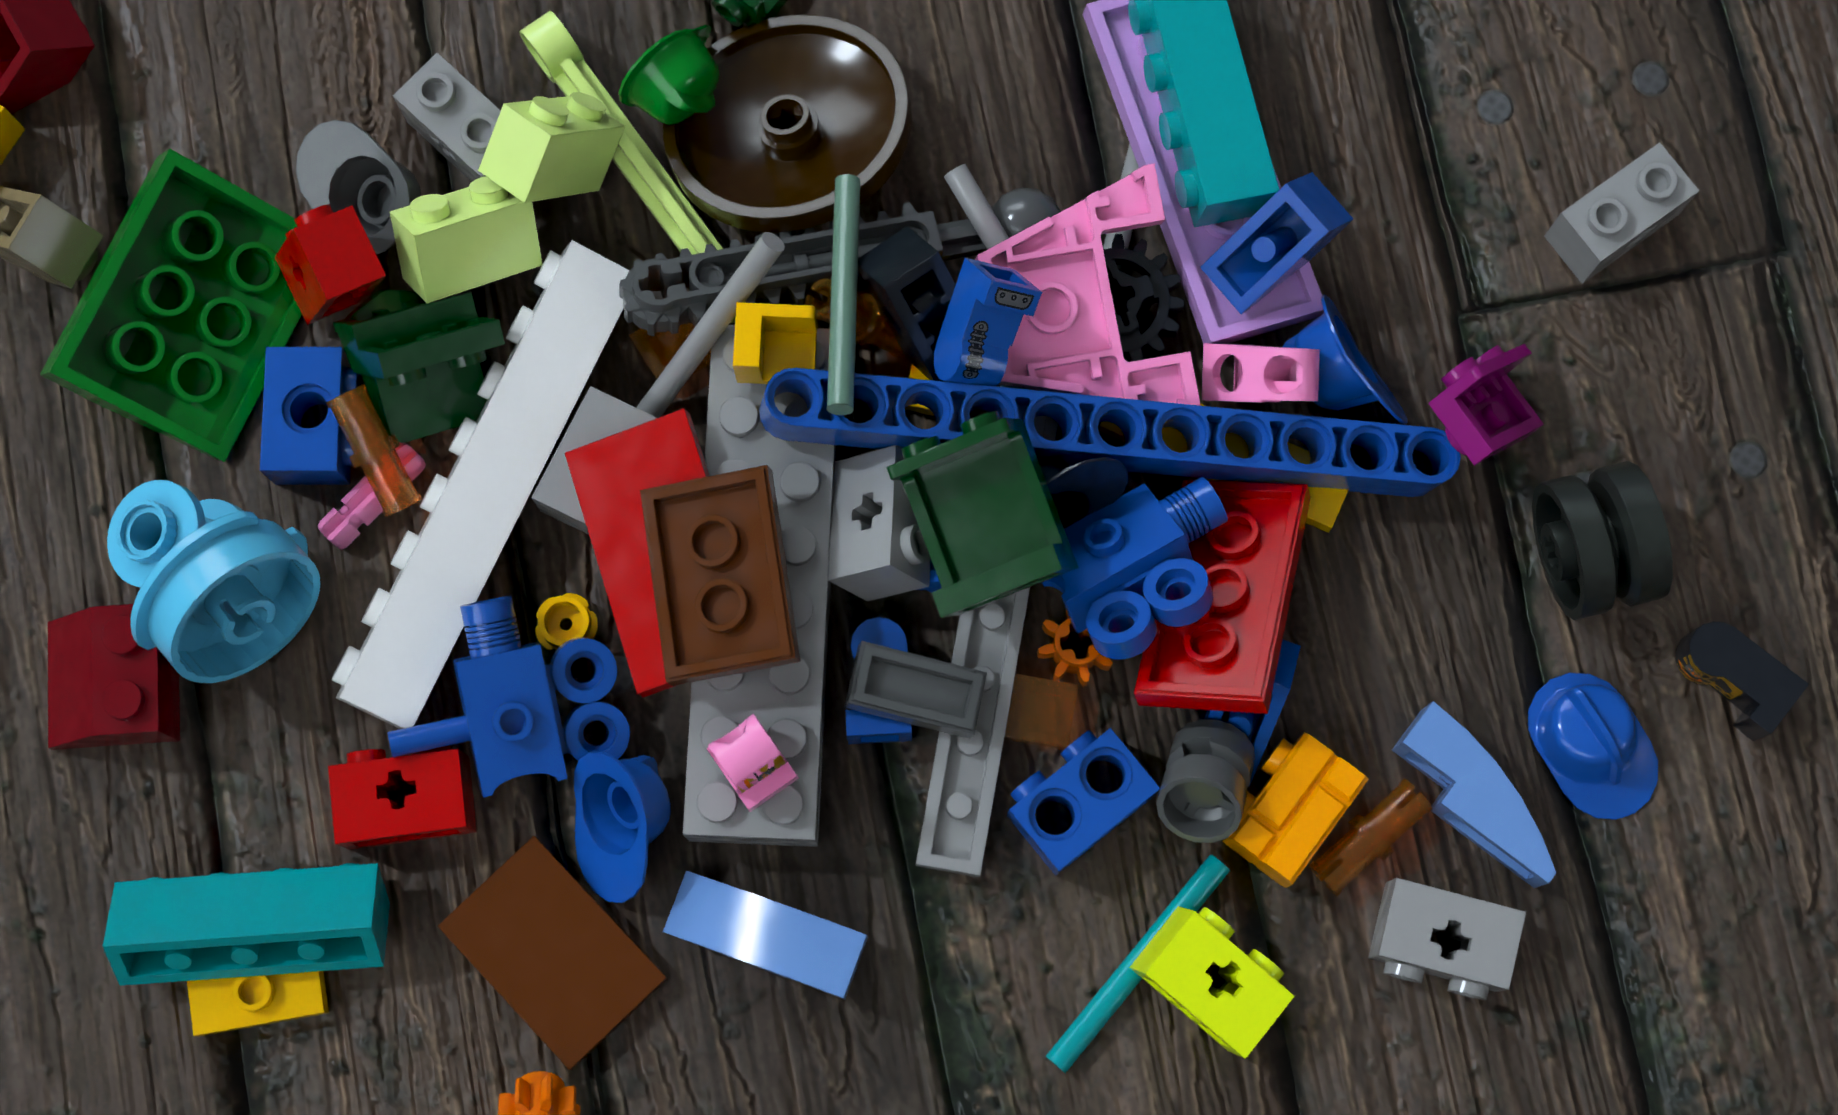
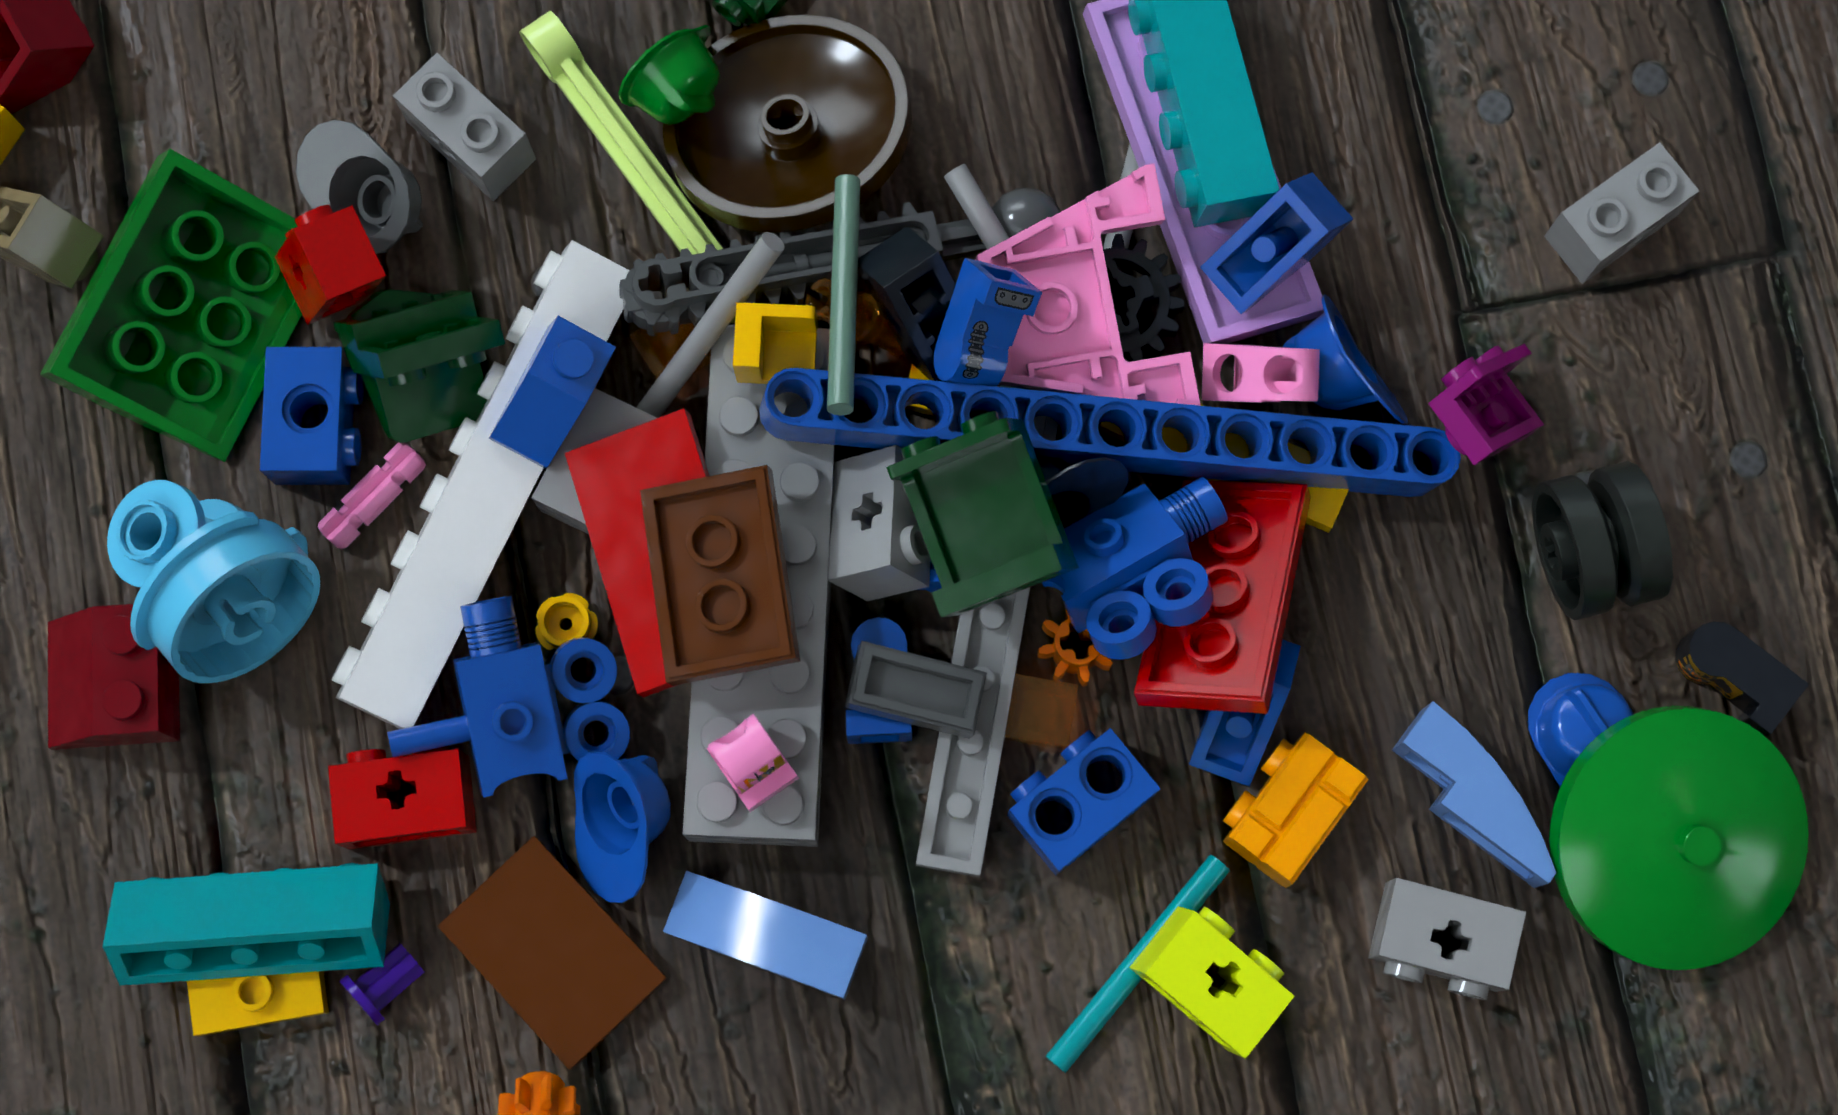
clear orange pin [326,384,422,517] -> none
yellowish green brick [390,176,543,303] -> none
yellowish green brick [478,92,625,203] -> none
dark grey wheel [1156,719,1255,843] -> none
clear orange pin [1308,778,1433,897] -> none
none -> dark purple piece [339,943,425,1026]
none -> blue slope [489,315,616,469]
none -> green dish [1549,706,1809,970]

